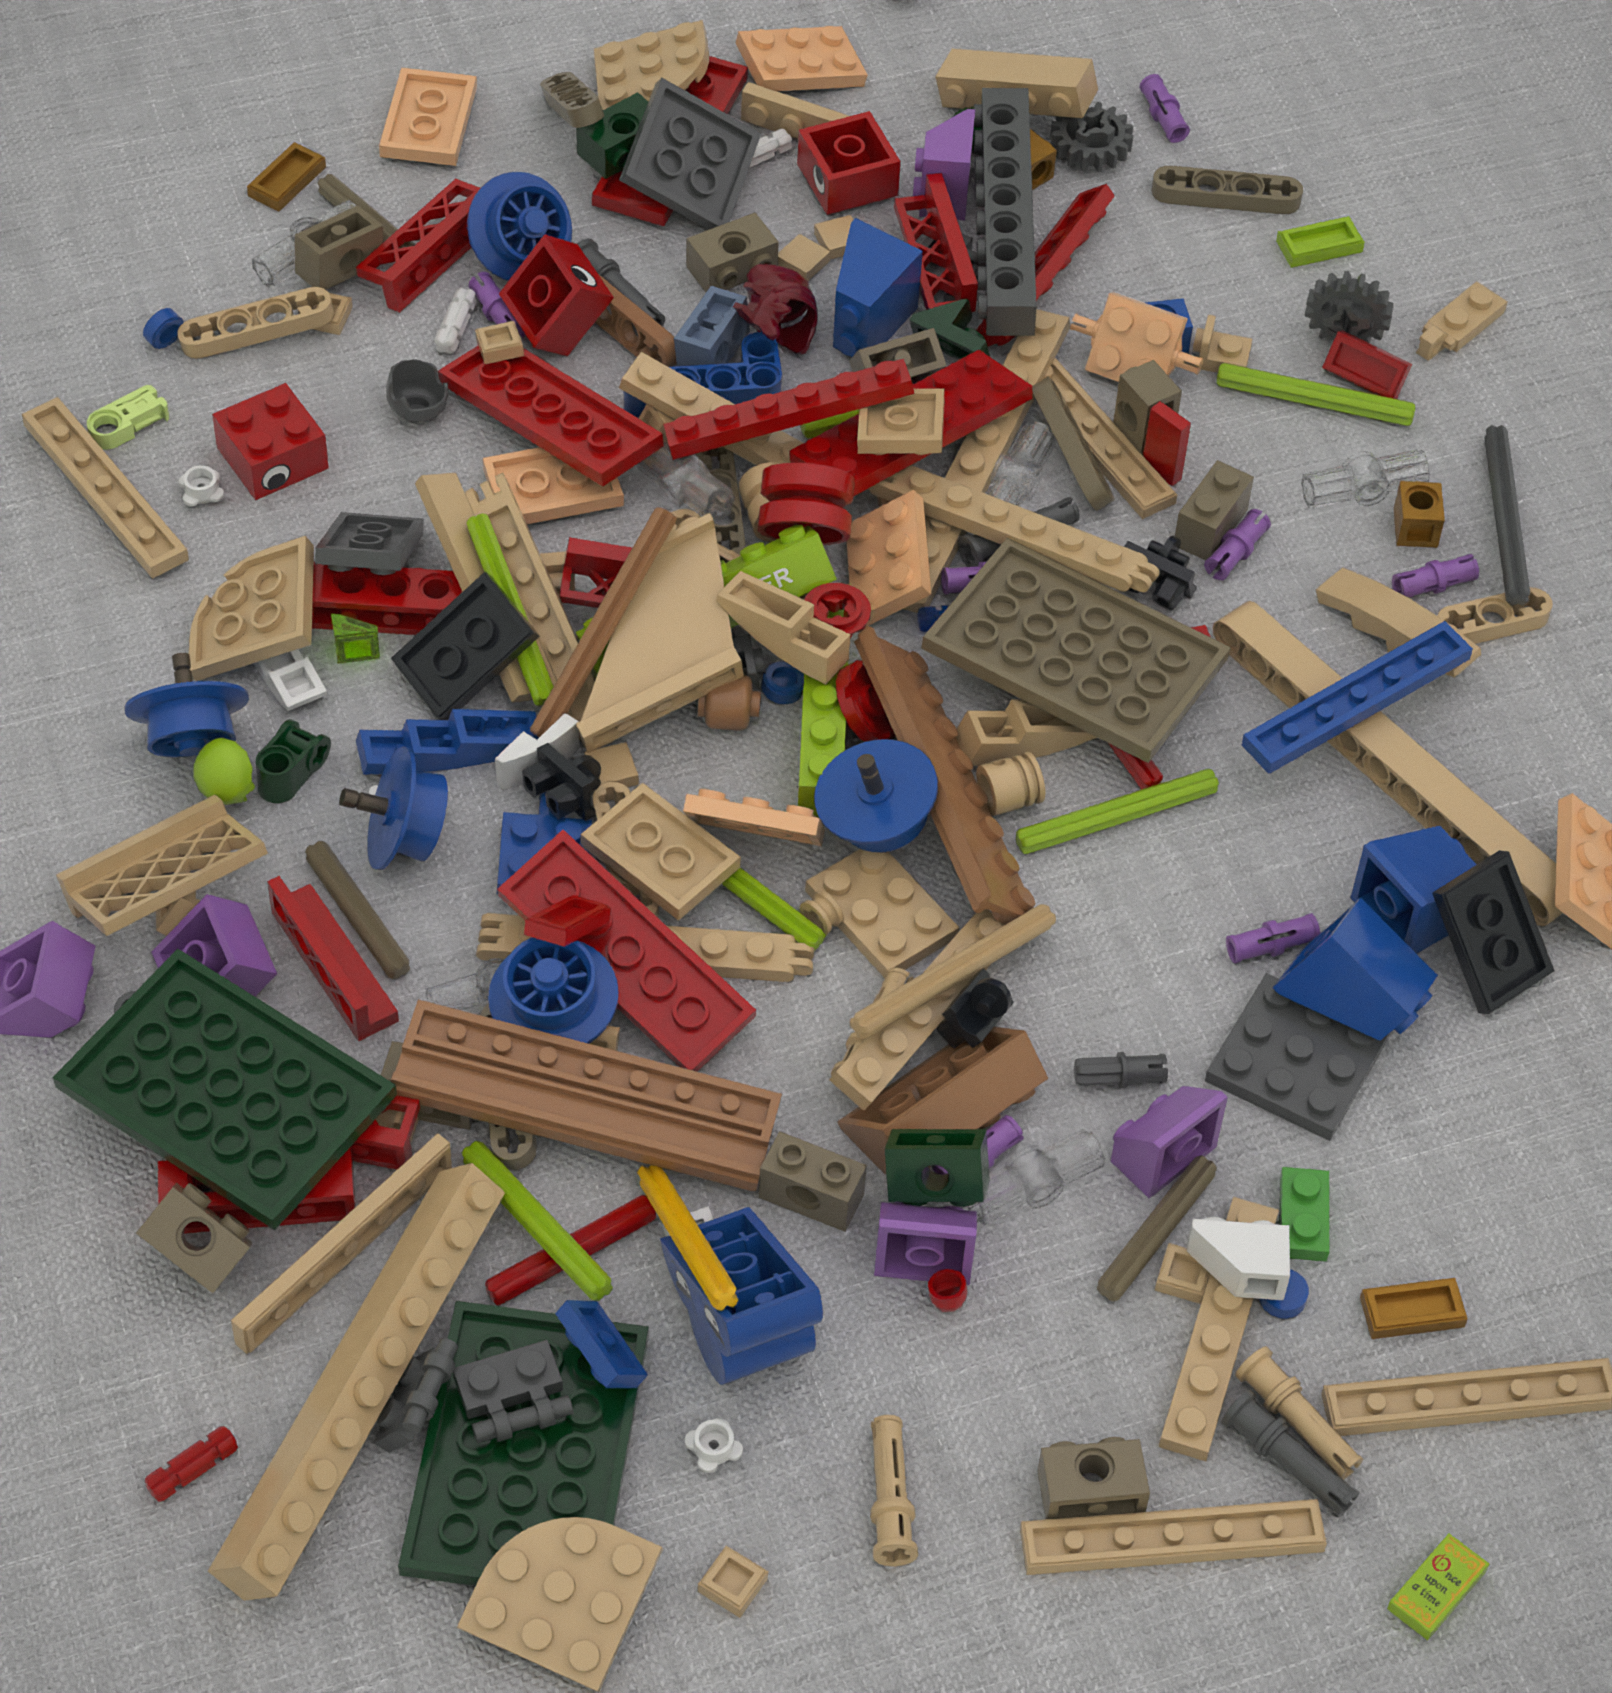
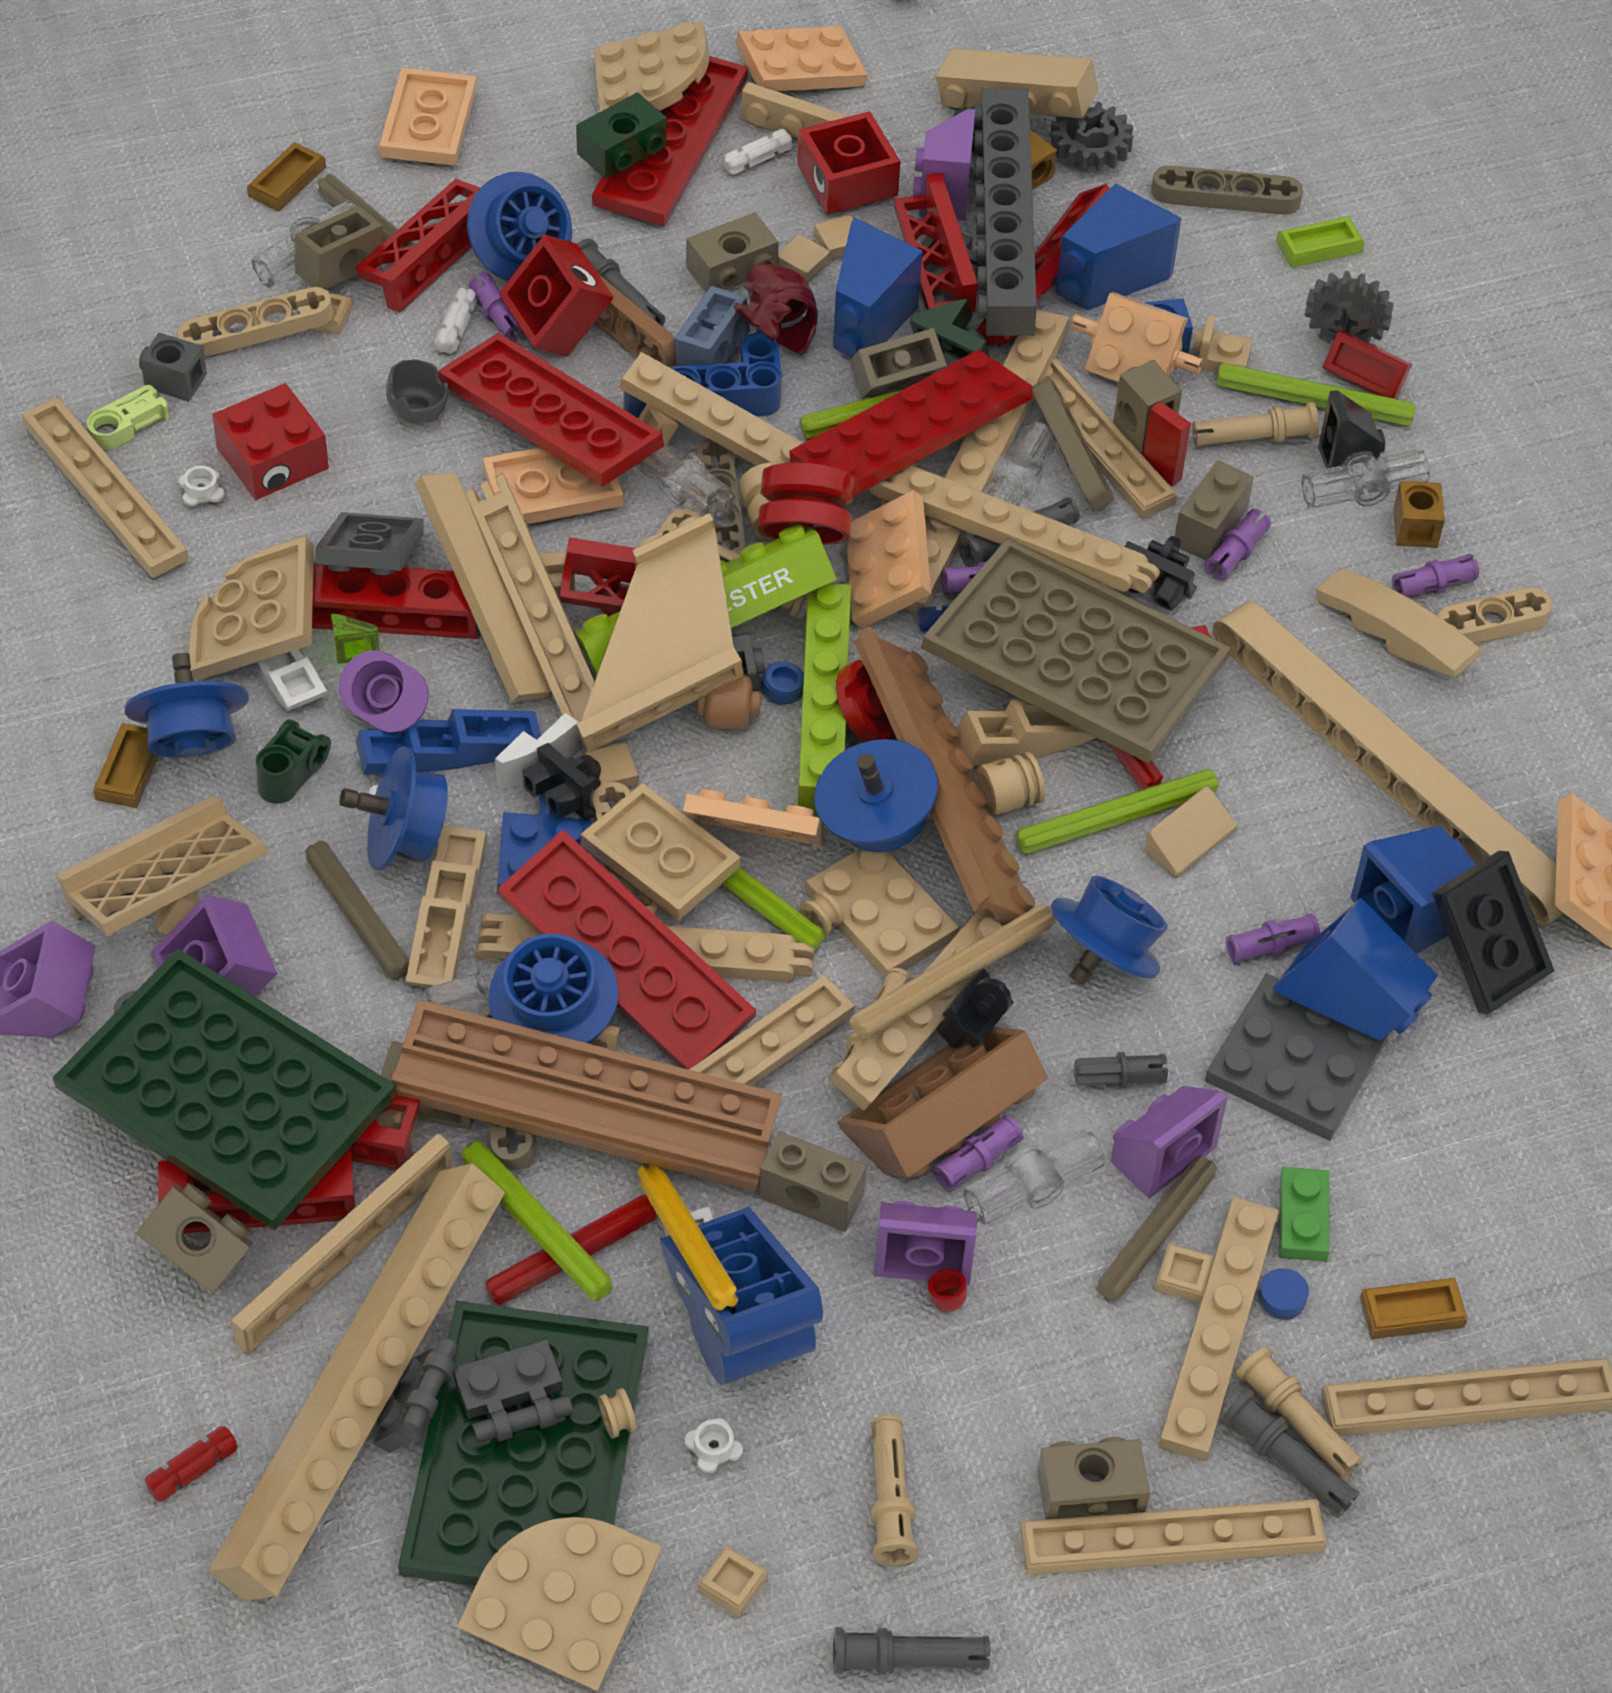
blue tile [143,308,184,349] -> none
lime hair [193,738,255,805] -> none
red fence [267,876,399,1041] -> none
black tile [391,572,540,720] -> none
lime axle [467,513,554,706] -> none
tan tile [475,321,524,364] -> none
red tile [524,895,611,947] -> none
medium nougat axle [530,507,677,737] -> none
dark tan beam [540,72,605,128] -> none
blue plate [555,1300,648,1388] -> none
dark grey plate [619,78,761,230] -> none
red plate [663,358,915,460] -> none
tan slope [717,571,851,685] -> none
red gear [804,583,871,639] -> none
tan plate [857,389,945,455] -> none
dark green brick [884,1129,990,1207] -> none
medium lavender pin [1139,74,1190,143] -> none
white slope [1187,1217,1290,1300] -> none
blue plate [1241,621,1473,774] -> none
lime tile [1387,1533,1490,1640] -> none
tan hinge [1416,281,1508,361] -> none
dark grey axle [1484,425,1530,606] -> none
none -> pearl gold tile [93,723,159,808]
none -> dark grey brick [139,333,207,402]
none -> medium lavender piece [339,650,429,733]
none -> tan slope [405,825,488,991]
none -> tan bush [598,1388,637,1439]
none -> tan plate [638,975,855,1165]
none -> dark grey pin [833,1627,990,1675]
none -> blue piece [1051,876,1168,985]
none -> blue slope [1055,183,1182,310]
none -> tan slope [1144,786,1237,878]
none -> tan pin [1192,402,1319,447]
none -> black slope [1318,390,1385,477]

